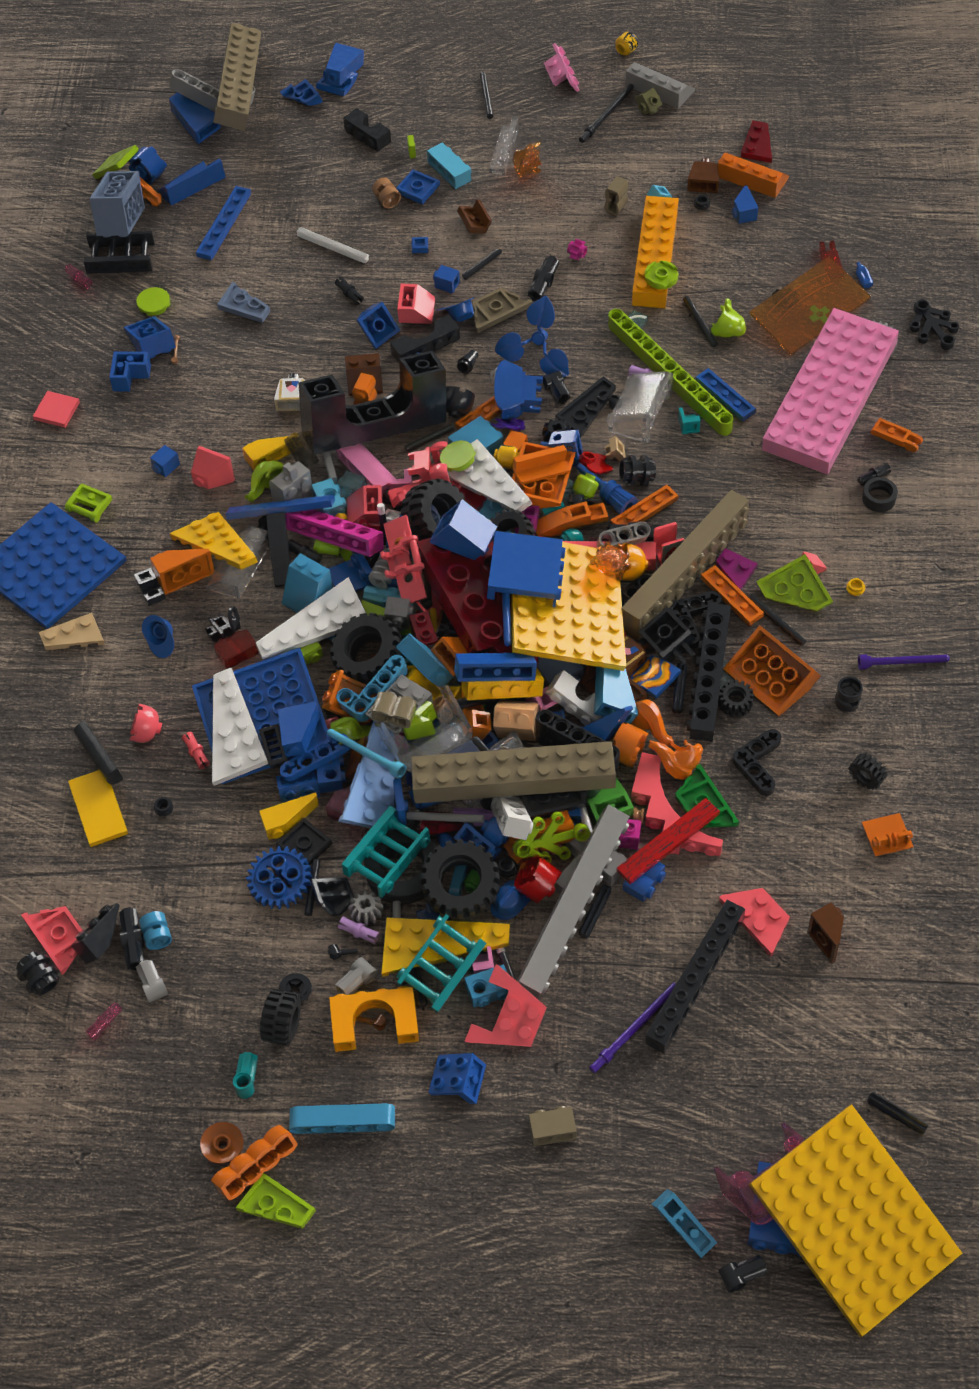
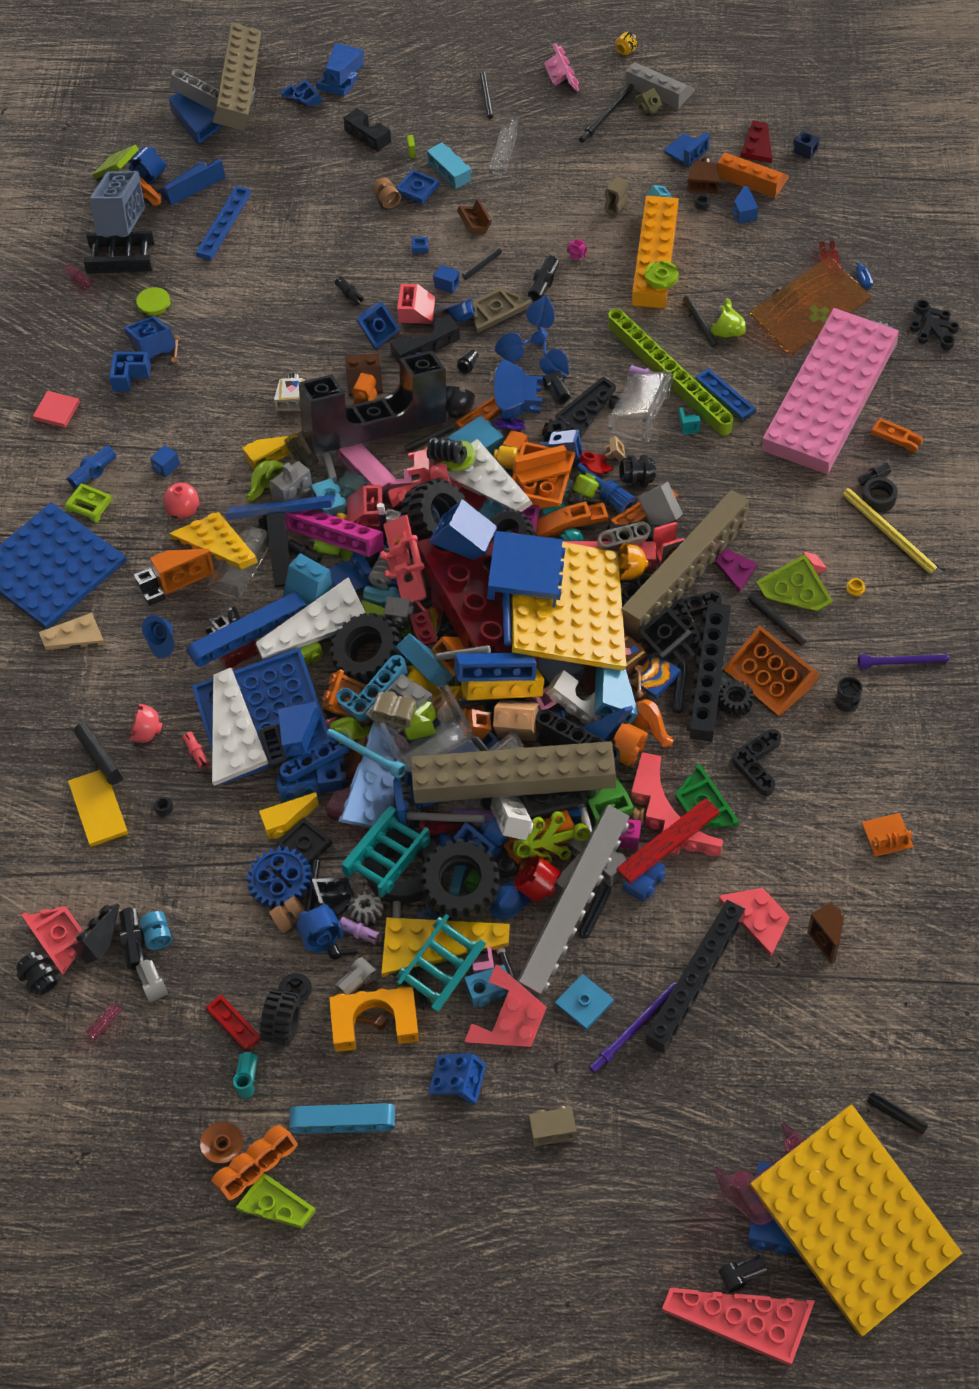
coral slope [191,446,235,489] -> none
sand blue wing [217,282,270,323] -> none
white axle [297,227,369,263] -> none
clear orange hair [513,141,542,177] -> none
clear orange hair [590,541,630,581] -> none
clear light blue tile [628,310,648,328] -> none
orange piece [648,740,703,780] -> none
dark azure slope [651,1189,717,1258] -> none
orange plate [701,565,764,626] -> none
black tyre [848,753,888,790] -> none
none -> blue piece [67,445,117,489]
none -> coral cylinder [163,483,200,519]
none -> blue beam [186,592,308,667]
none -> red tile [205,994,261,1052]
none -> medium nougat wheel [269,896,305,934]
none -> blue brick [296,904,344,953]
none -> black piece [426,437,467,464]
none -> light grey bar [436,645,491,661]
none -> dark azure plate [555,974,614,1031]
none -> medium nougat hinge [635,665,643,698]
none -> light grey slope [637,482,683,526]
none -> coral wing [662,1288,815,1366]
none -> blue bracket [664,133,710,167]
none -> dark blue brick [793,131,820,159]
none -> light yellow axle [842,488,937,574]

